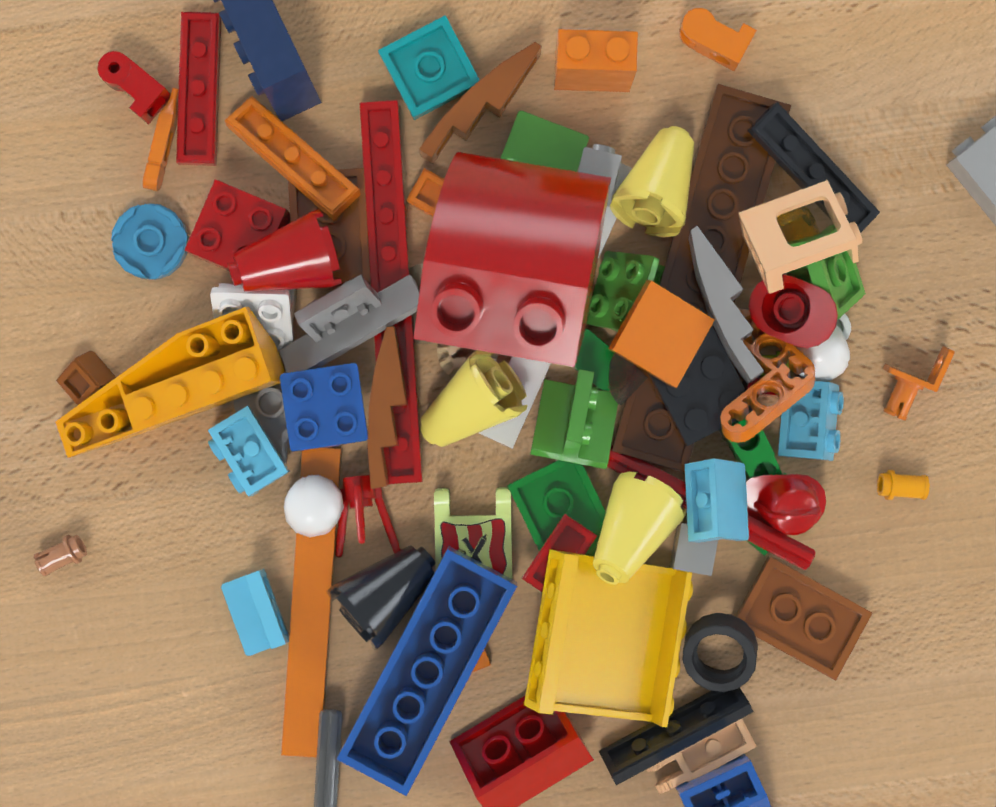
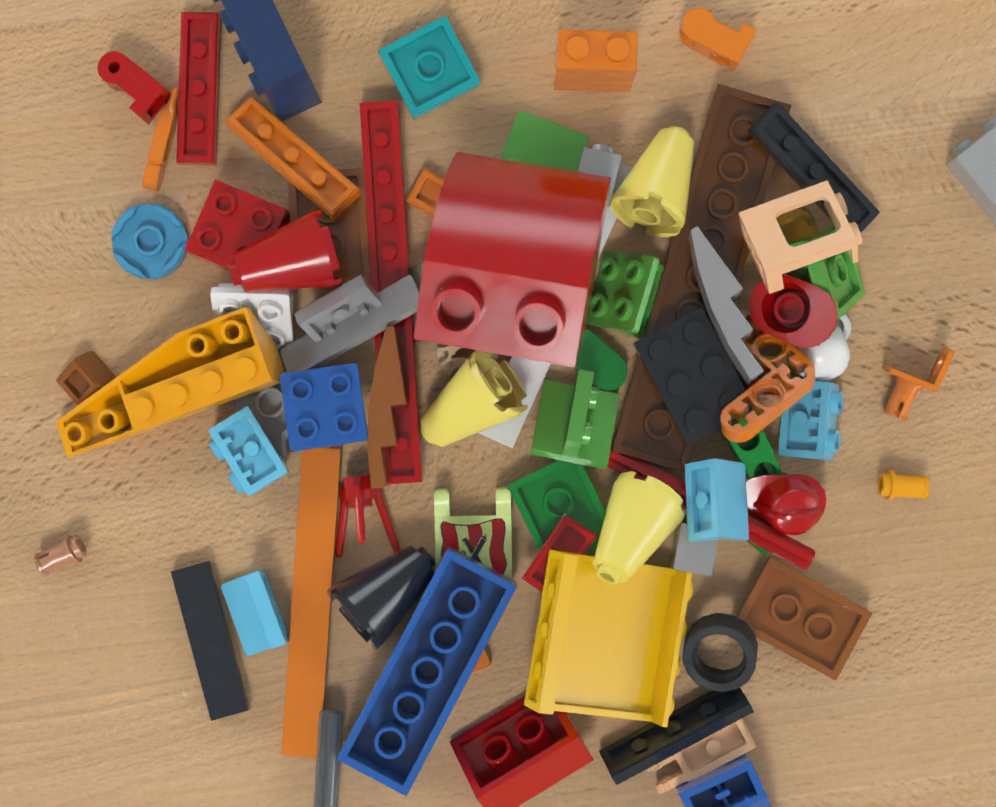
white hair [284,475,344,538] -> none
dark orange slope [419,42,542,164] -> none
orange tile [608,280,715,388] -> none
clear smoke tile [609,353,648,405] -> none
none -> black tile [171,561,250,721]

